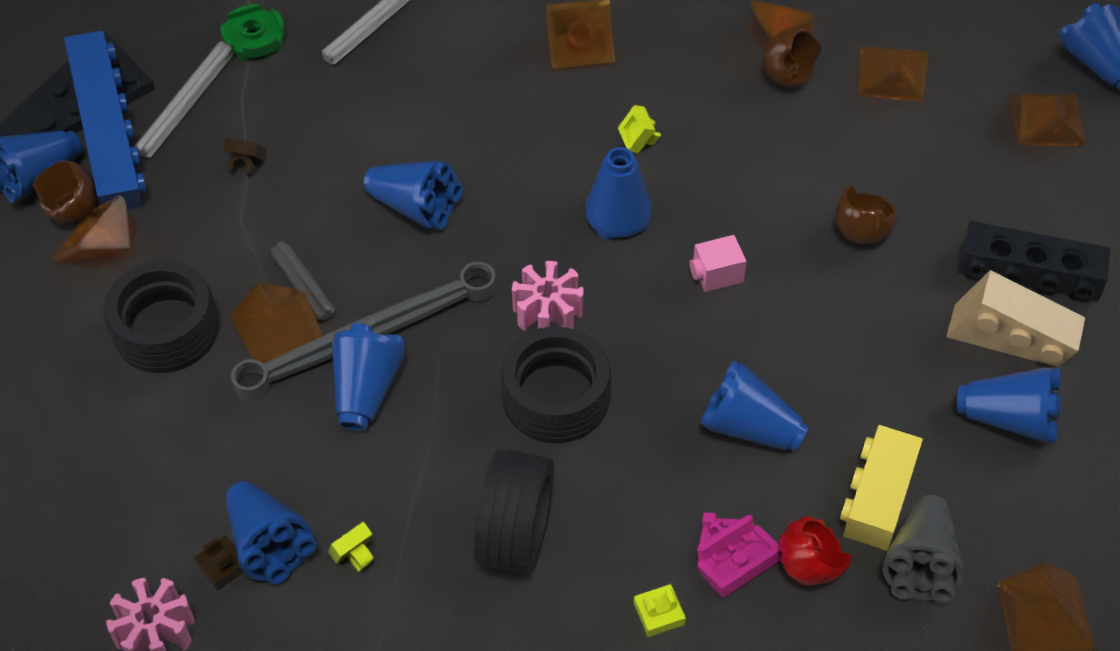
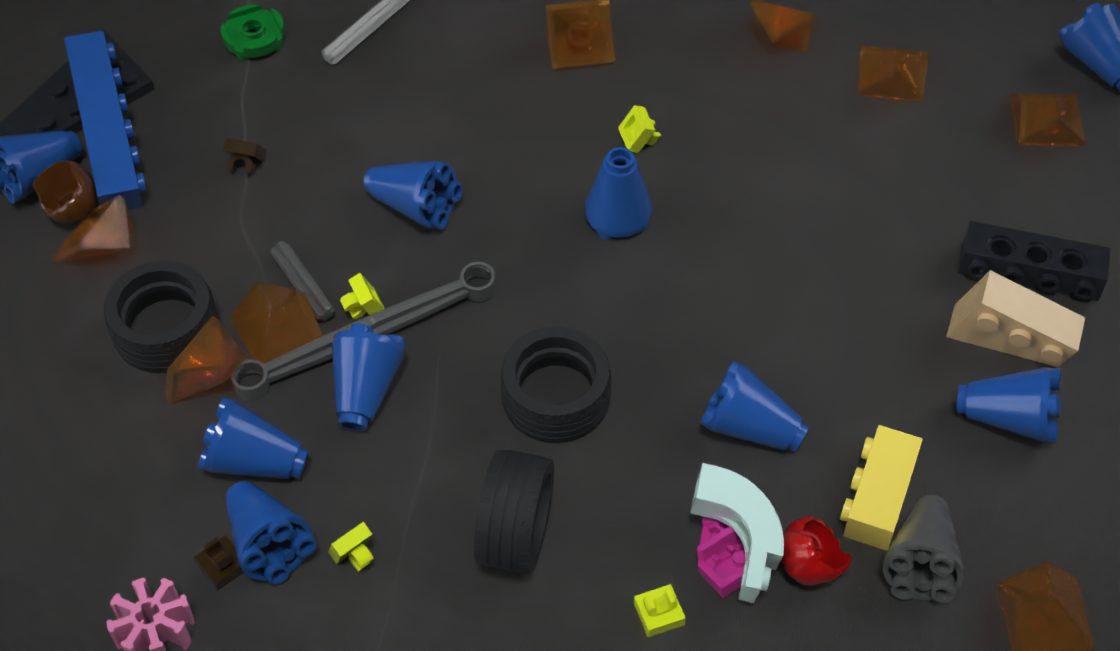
light grey axle [135,41,233,159] -> none
bright pink gear [512,261,584,331] -> none
bright pink brick [690,235,747,292] -> none
reddish brown hair [763,27,822,88] -> none
reddish brown hair [835,185,898,245] -> none
none -> clear orange slope [165,316,246,404]
none -> blue cone [198,397,309,479]
none -> neon yellow tile [340,273,385,320]
none -> light aqua arch [690,463,784,603]

